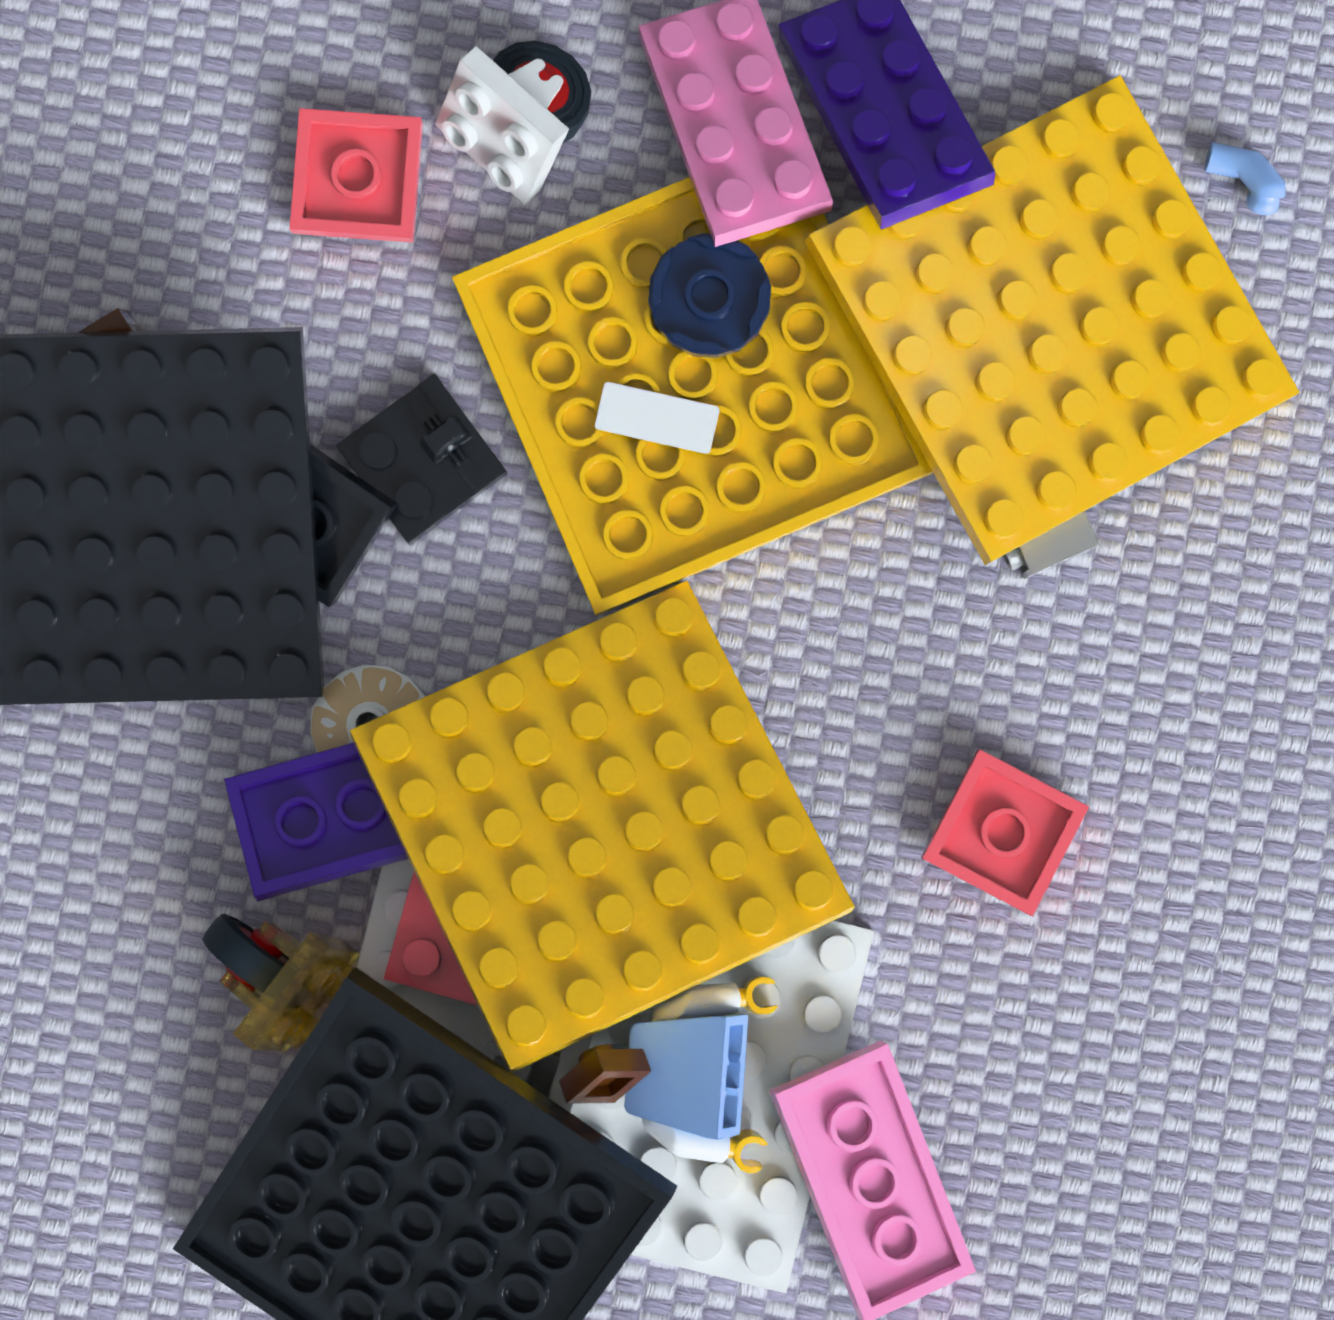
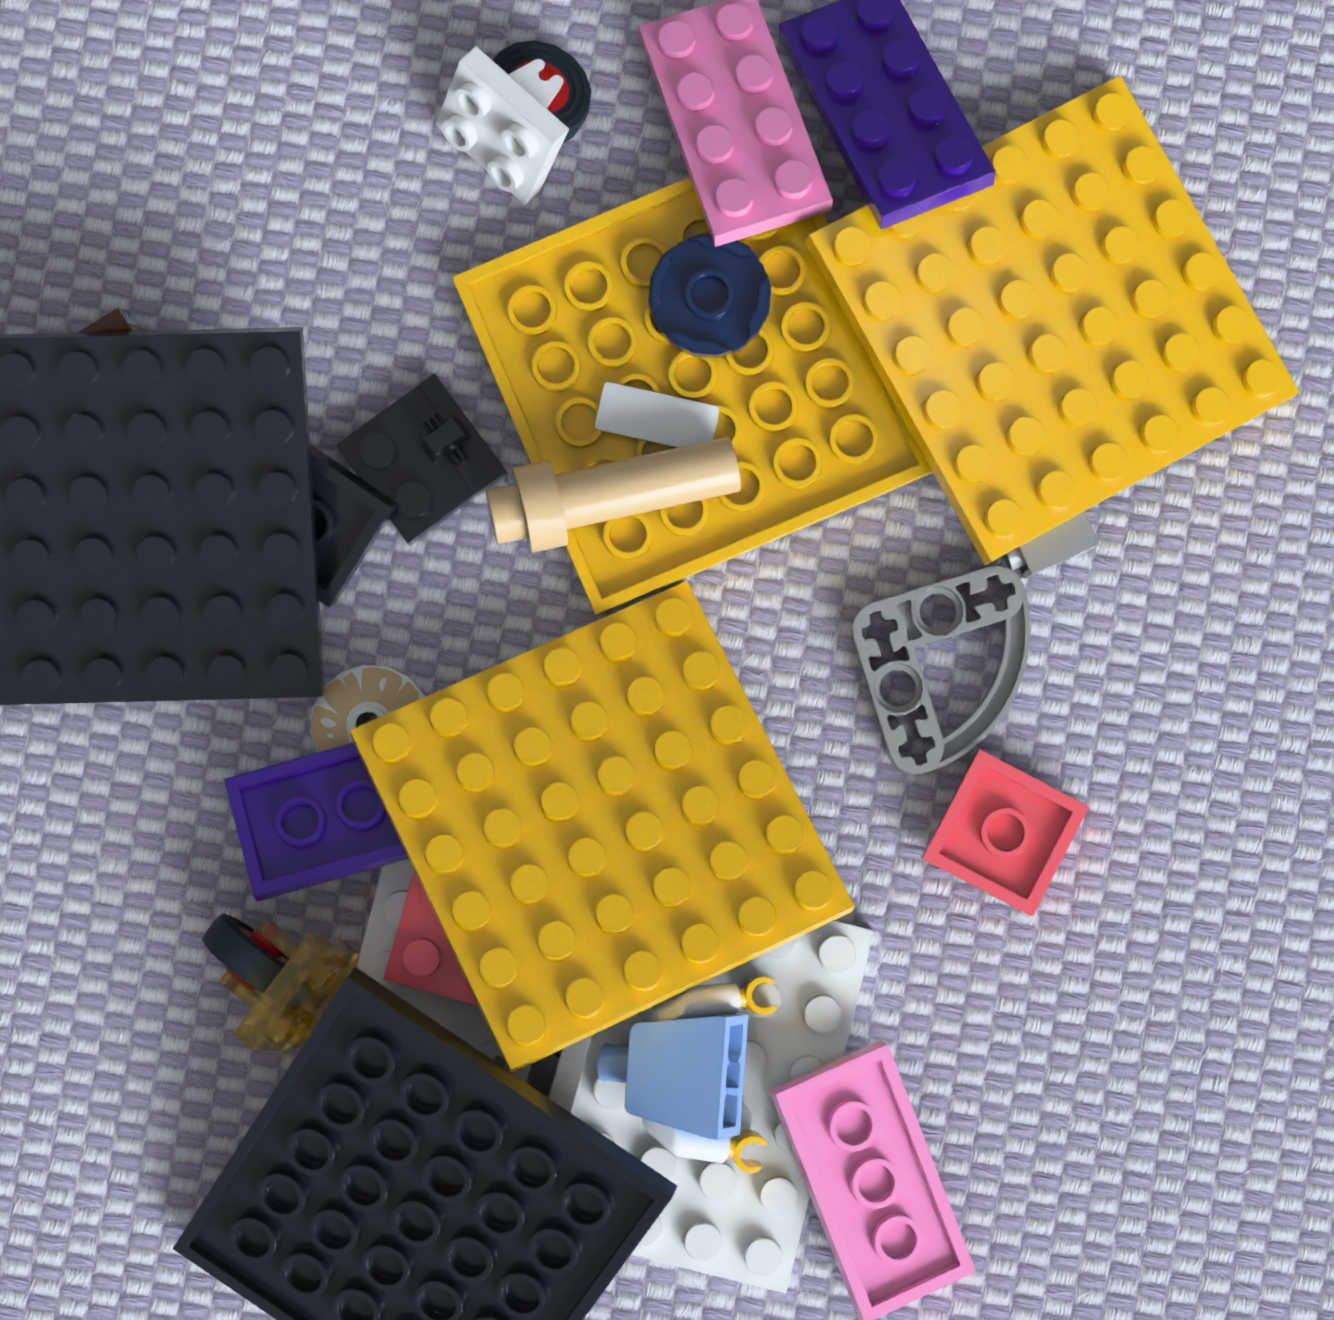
coral plate [289,108,423,243] -> none
reddish brown plate [558,1044,651,1104] -> none
light blue arm [1204,142,1286,215] -> none
none -> tan piece [485,437,741,553]
none -> light grey beam [850,566,1031,775]

